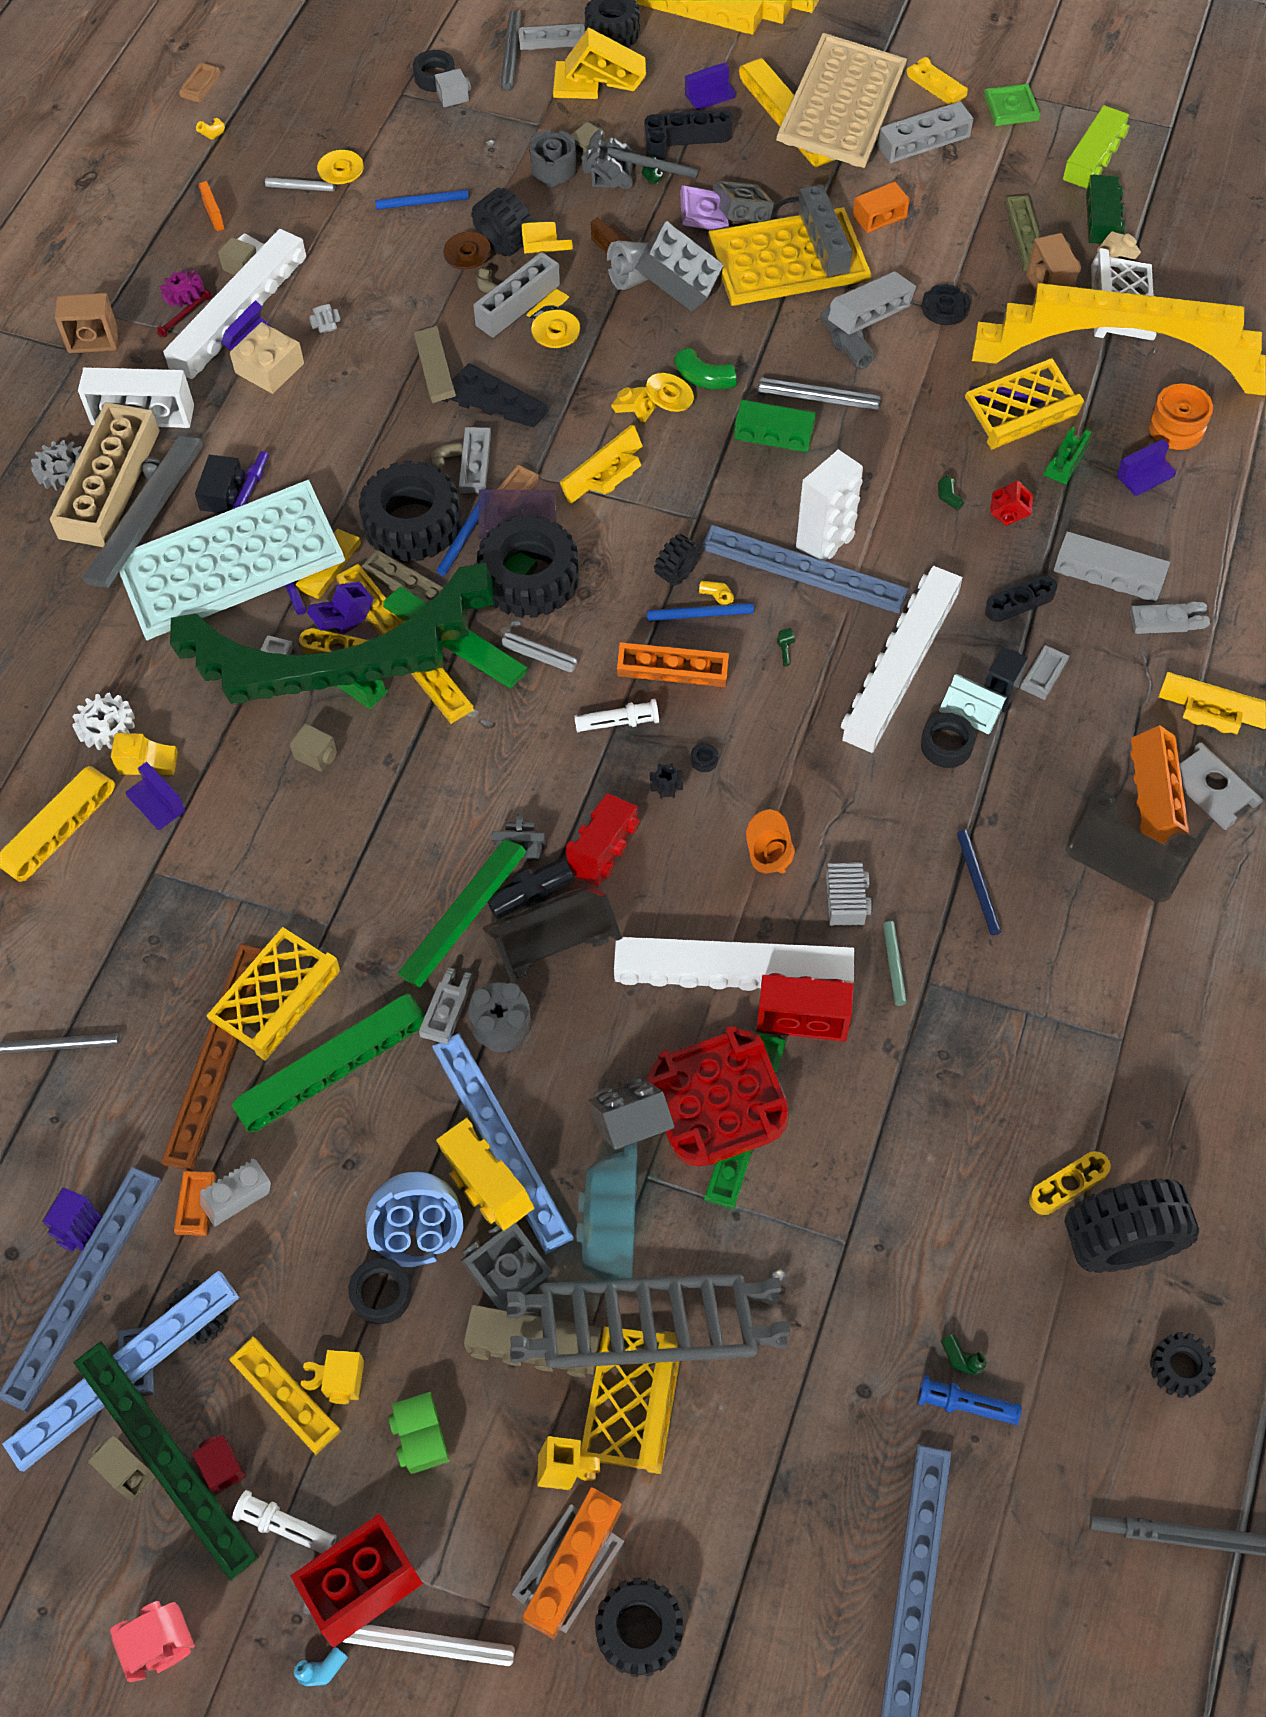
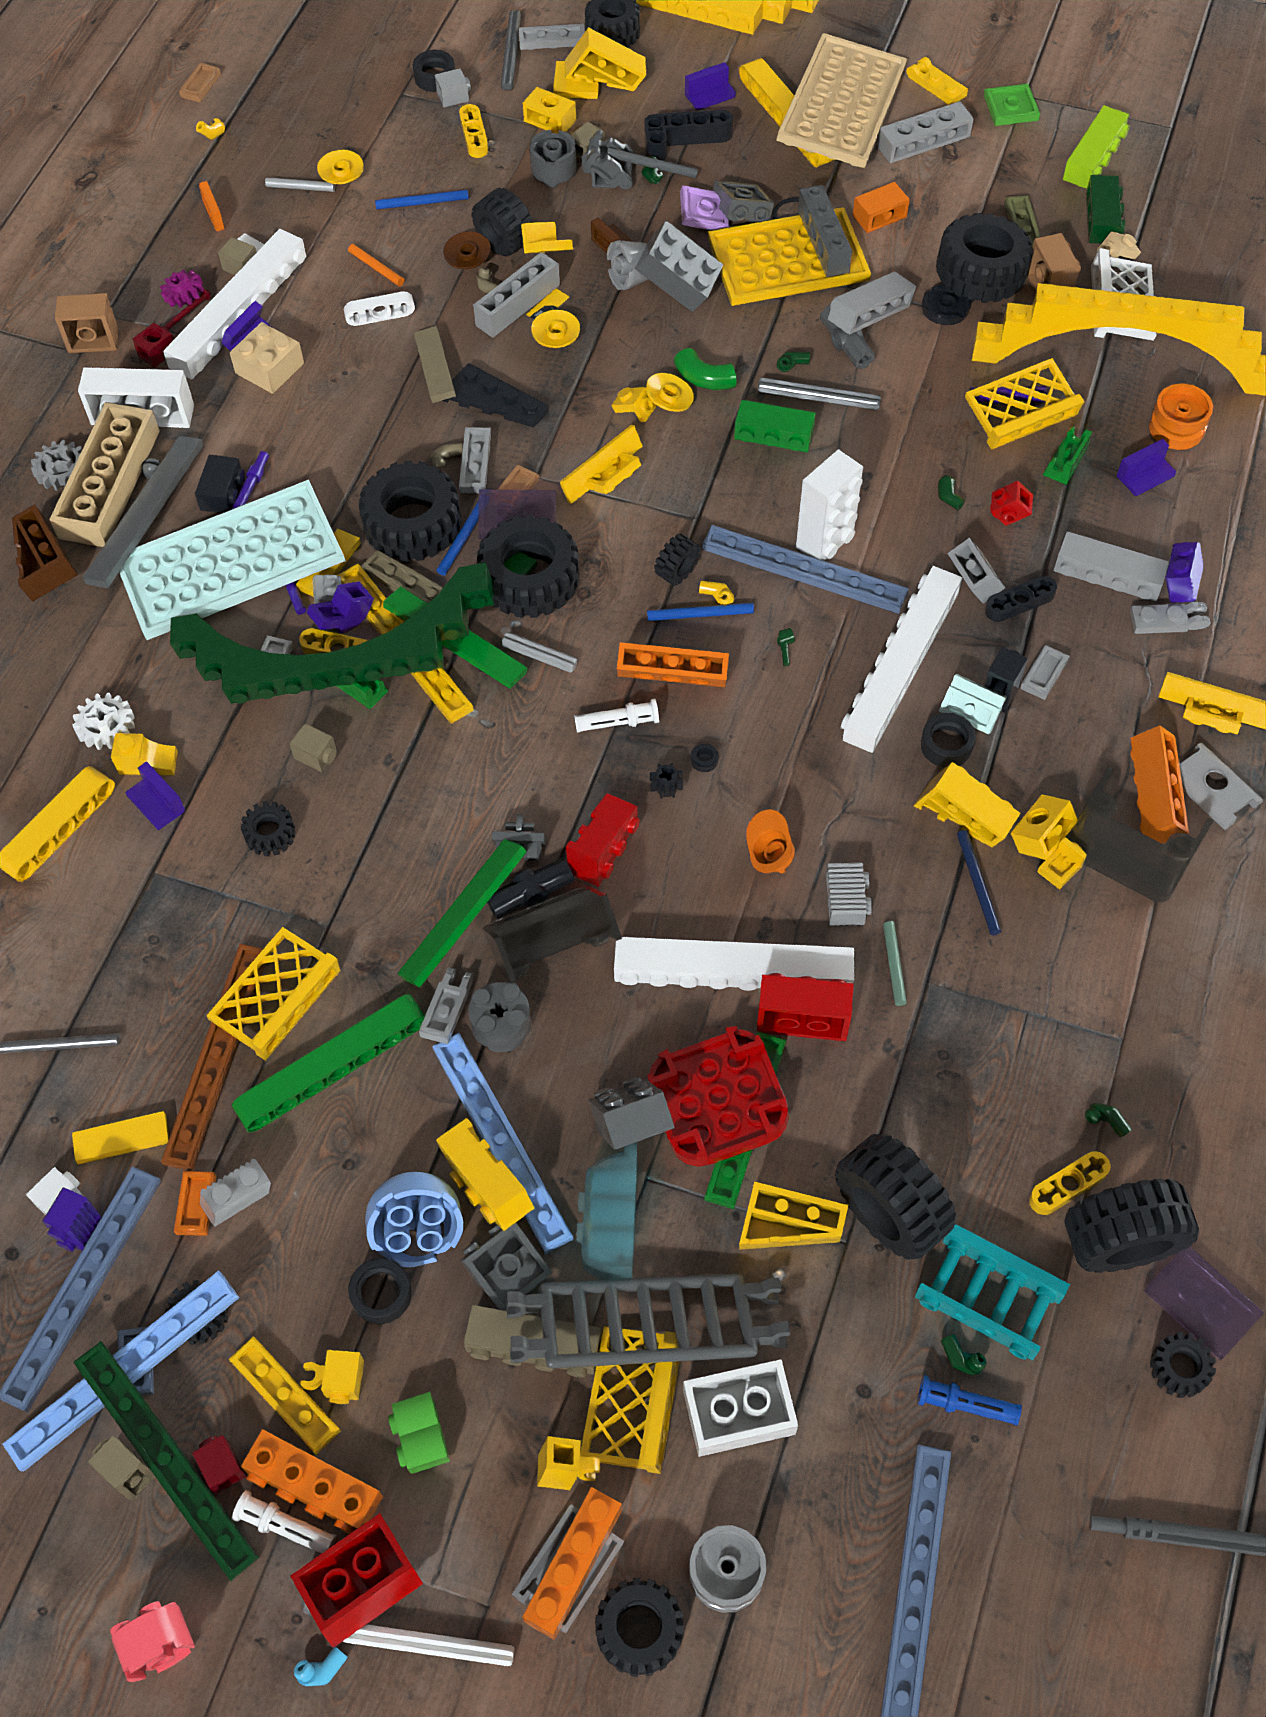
light grey gear [309,304,340,334] -> none
none -> reddish brown wedge [12,504,78,602]
none -> white brick [26,1167,83,1215]
none -> yellow tile [72,1111,170,1165]
none -> dark red brick [132,322,174,368]
none -> black tyre [241,801,296,857]
none -> orange brick [241,1429,383,1535]
none -> light grey tile [312,575,341,604]
none -> white beam [344,292,415,326]
none -> orange bar [348,244,404,287]
none -> yellow beam [459,104,488,158]
none -> yellow brick [523,87,576,134]
none -> white brick [683,1359,798,1457]
none -> light grey wheel [689,1525,767,1613]
none -> yellow wedge [739,1182,848,1250]
none -> dark green arm [776,351,810,372]
none -> black tyre [835,1133,956,1260]
none -> yellow wedge [913,762,1021,848]
none -> teal fence [915,1224,1070,1361]
none -> black tyre [936,213,1033,303]
none -> light grey brick [947,538,1005,604]
none -> yellow brick [1011,794,1078,860]
none -> yellow bracket [1037,837,1087,890]
none -> dark green arm [1085,1102,1132,1138]
none -> clear purple tile [1144,1247,1264,1360]
none -> dark purple brick [1165,542,1204,603]

